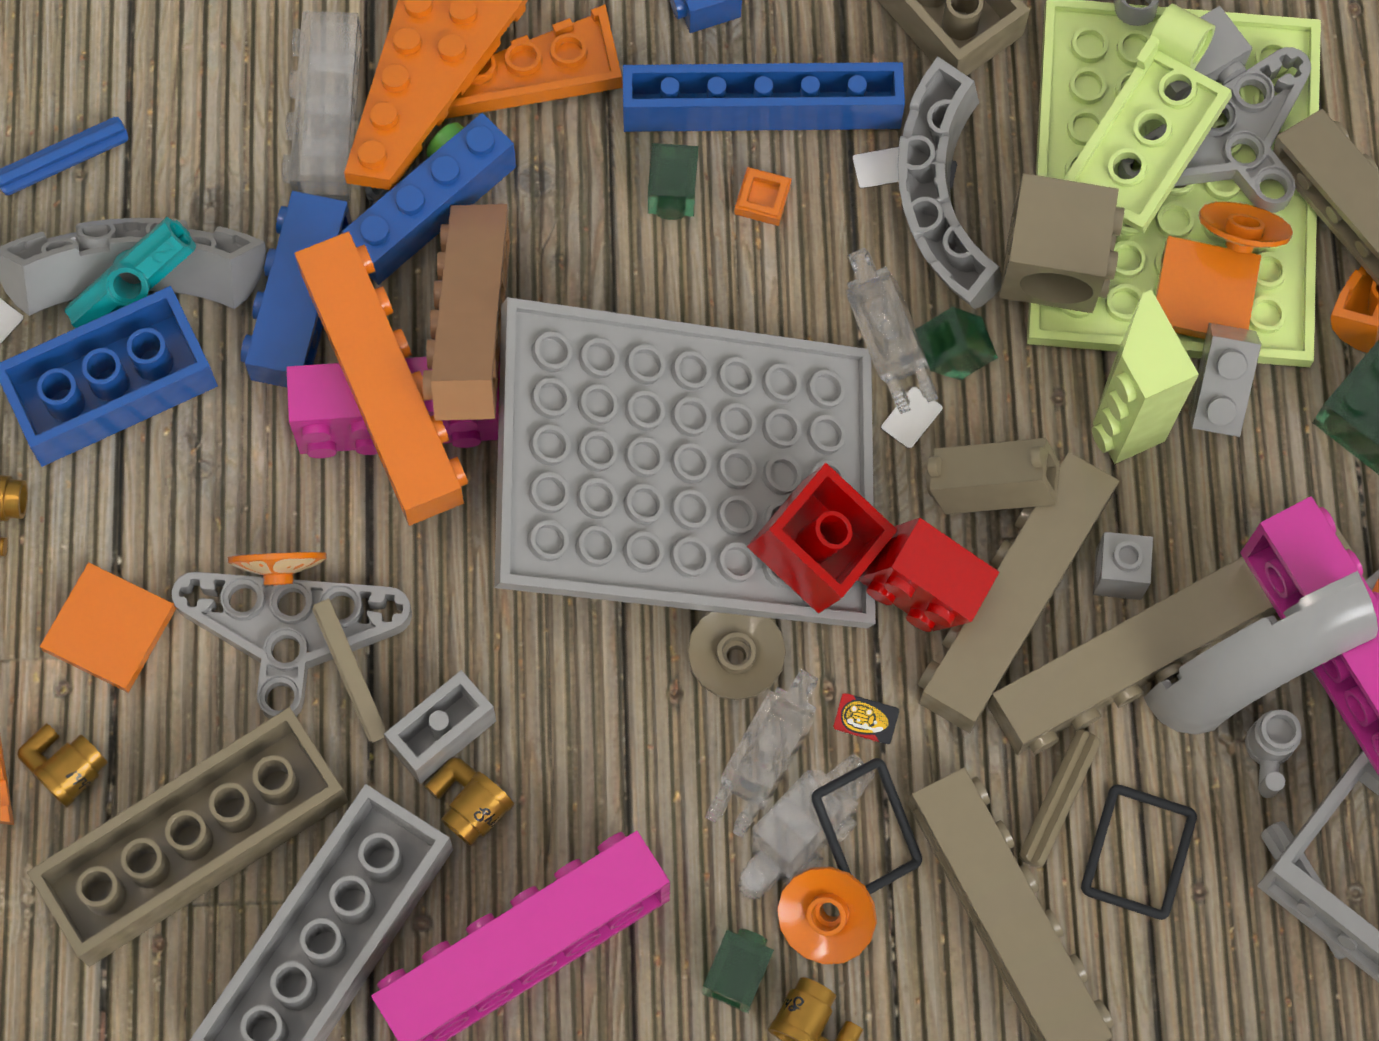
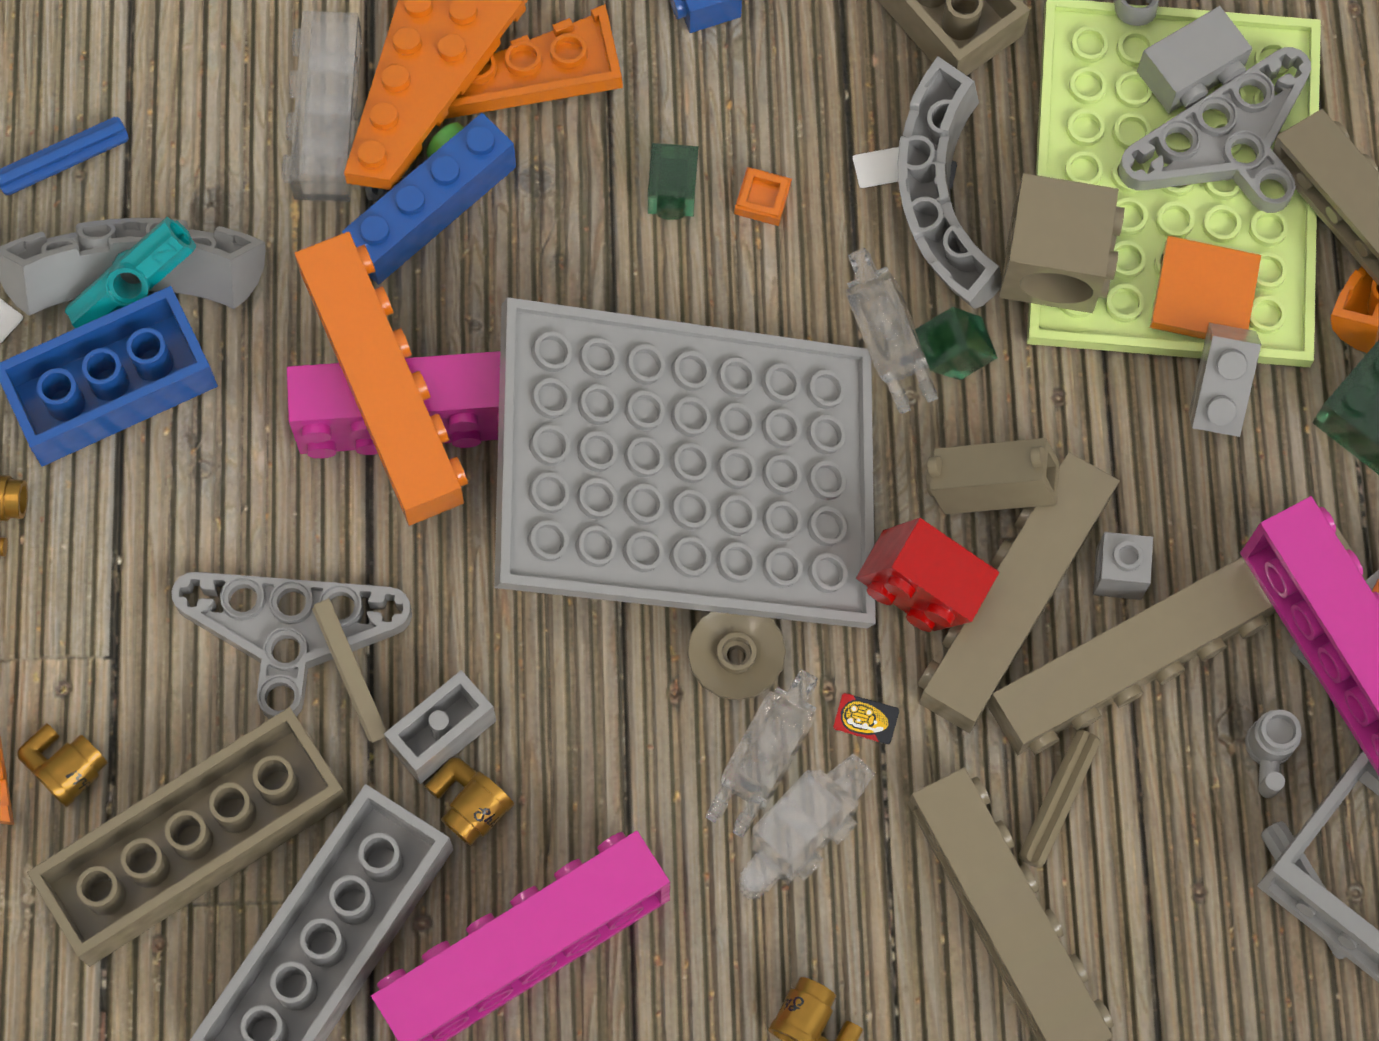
orange tile [40,562,176,693] -> none
orange dish [228,552,327,585] -> none
blue brick [240,191,352,388] -> none
medium nougat brick [423,204,511,420] -> none
blue brick [623,62,905,132] -> none
clear green brick [702,928,774,1014] -> none
red brick [747,463,898,614] -> none
orange dish [777,867,877,964] -> none
black piece [811,758,922,894] -> none
white sticker [881,387,943,448] -> none
yellowish green hinge [1063,4,1232,234] -> none
black piece [1081,784,1197,920] -> none
yellowish green slope [1092,289,1199,464] -> none
light grey brick [1144,571,1378,735] -> none
orange dish [1198,202,1293,253] -> none

